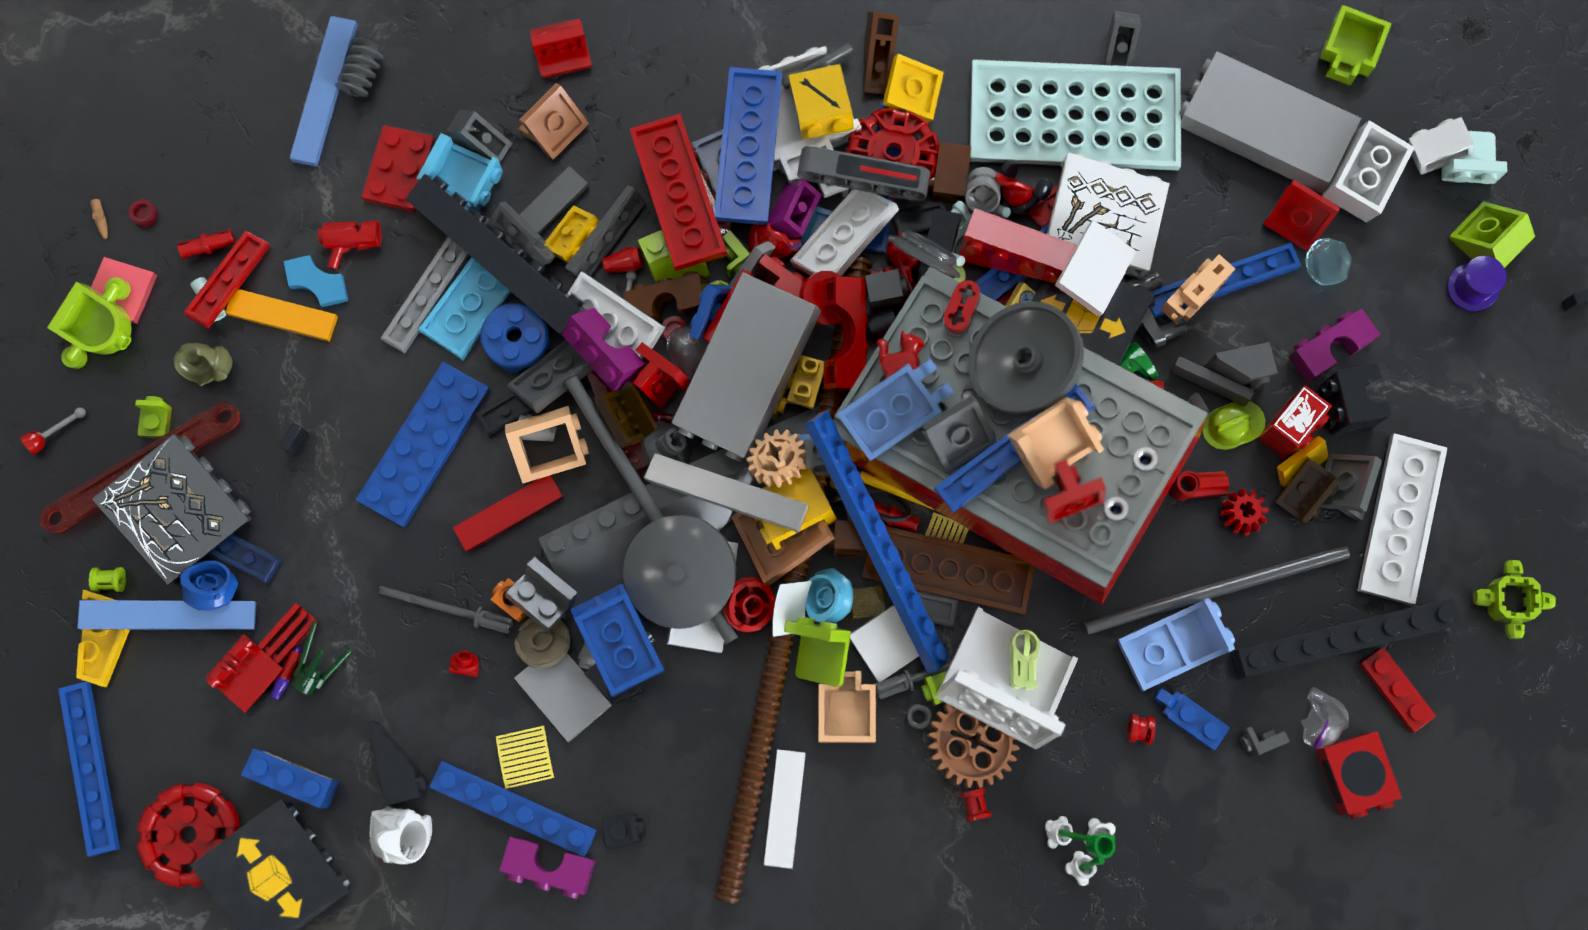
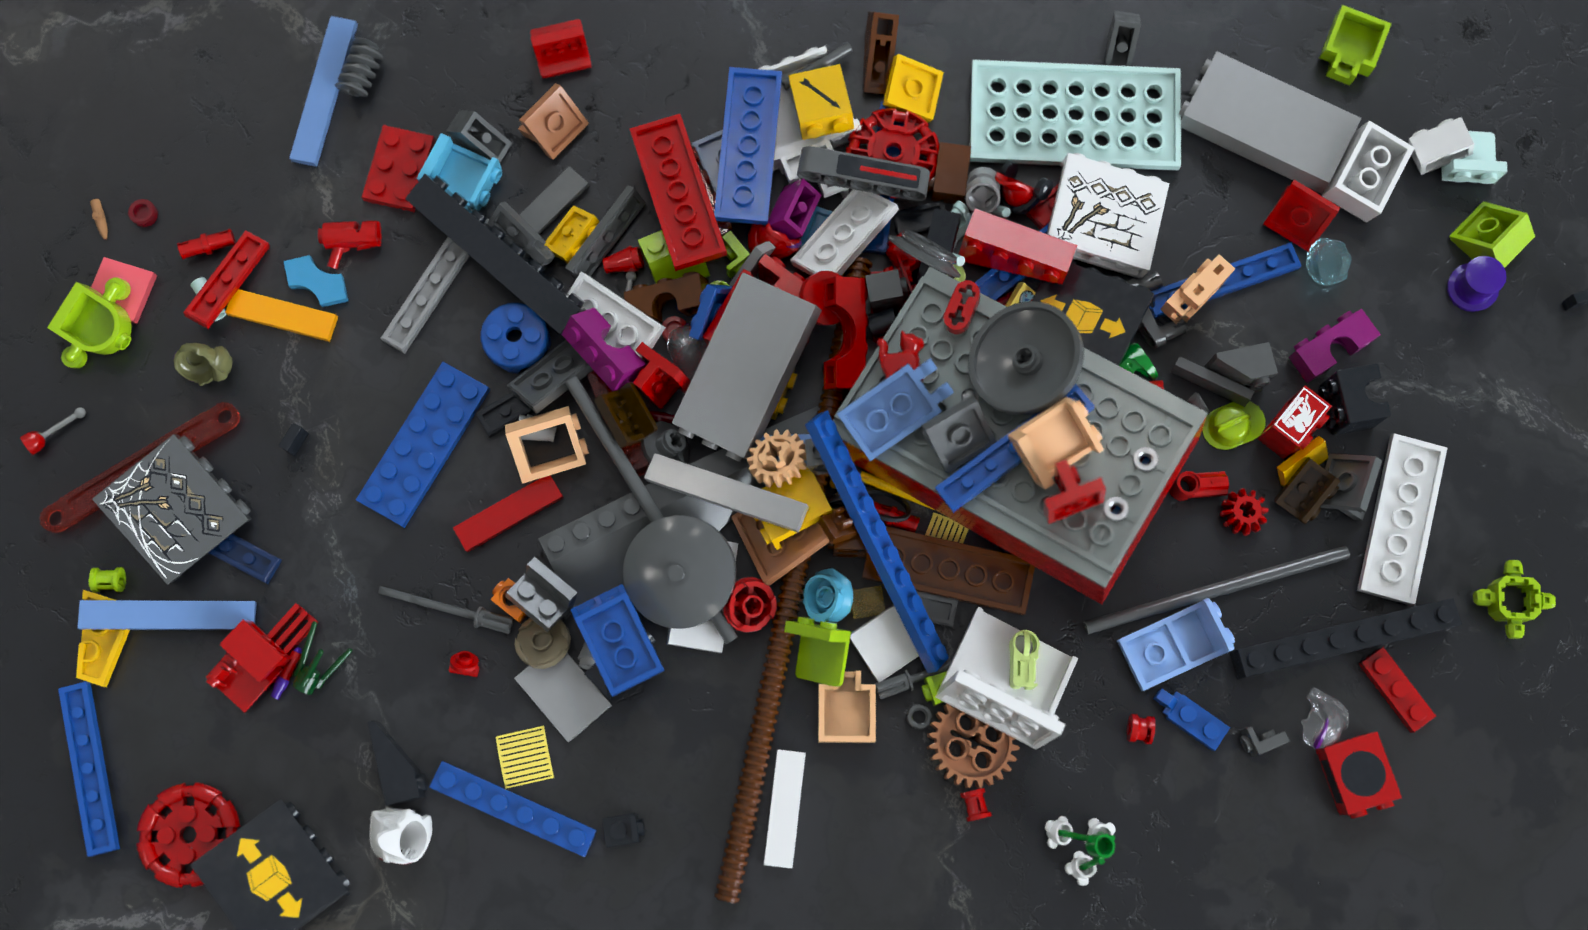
lime bracket [135,396,172,439] -> none
blue hat [180,561,238,610] -> none
blue brick [241,748,340,808] -> none
medium azure tile [418,257,512,361] -> none
magenta arch [500,837,596,899] -> none
white sticker [773,581,812,637] -> none
yellow hips [787,355,825,410] -> none
white tile [1055,220,1136,317] -> none
none -> red panel [220,619,292,682]
none -> reddish brown tile [818,507,858,545]

